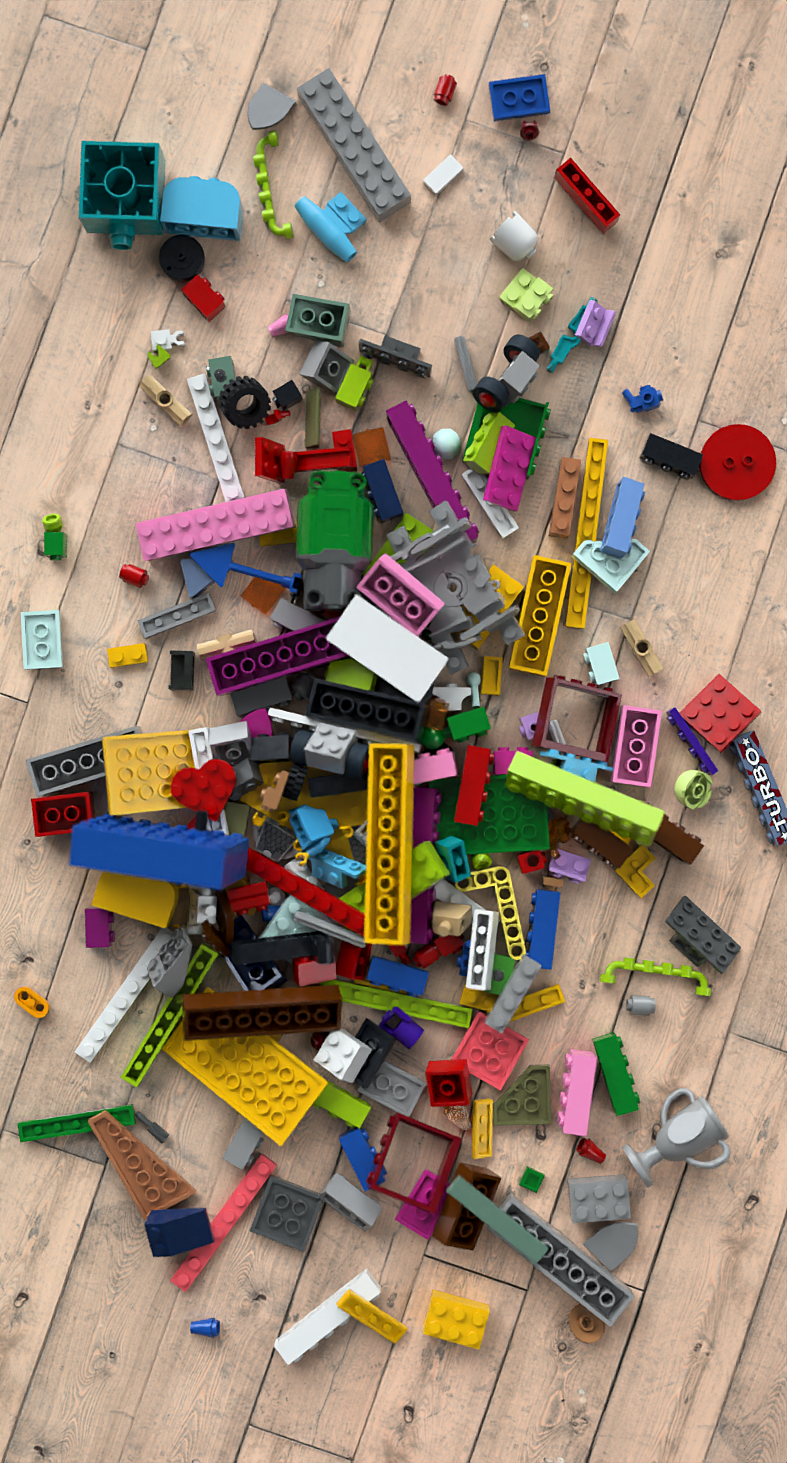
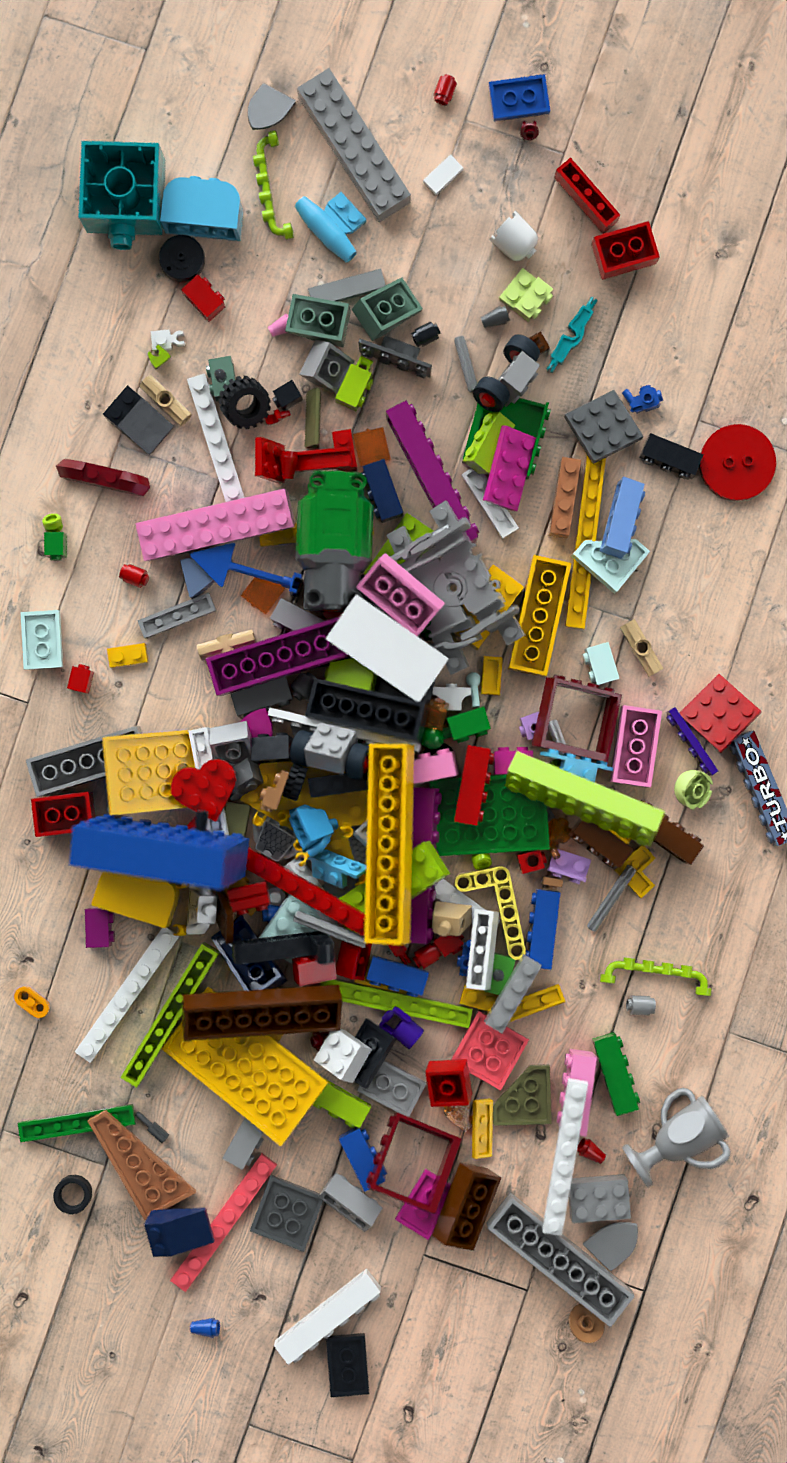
light grey slope [147,924,192,998] -> none
pearl dark grey panel [168,650,195,691] -> none
reddish brown plate [201,920,232,957] -> none
yellow tile [336,1289,408,1344] -> none
yellow brick [423,1289,490,1350] -> none
light aqua hair [432,429,461,460] -> none
teal brick [435,836,471,883] -> none
sand green tile [447,1175,549,1264] -> none
green tile [519,1166,545,1193] -> none
lavender bracket [575,300,616,347] -> none
dark grey bracket [665,896,741,974] -> none
none -> black tyre [53,1174,92,1215]
none -> dark red brick [56,459,150,496]
none -> red brick [67,664,94,694]
none -> black slope [103,385,174,455]
none -> light grey tile [308,269,386,302]
none -> black plate [326,1333,370,1397]
none -> sand green slope [351,277,423,341]
none -> black brick [411,321,441,347]
none -> dark grey cone [481,306,510,328]
none -> white plate [542,1078,588,1236]
none -> dark grey plate [564,390,643,464]
none -> light grey axle [587,865,636,932]
none -> red brick [591,221,660,280]

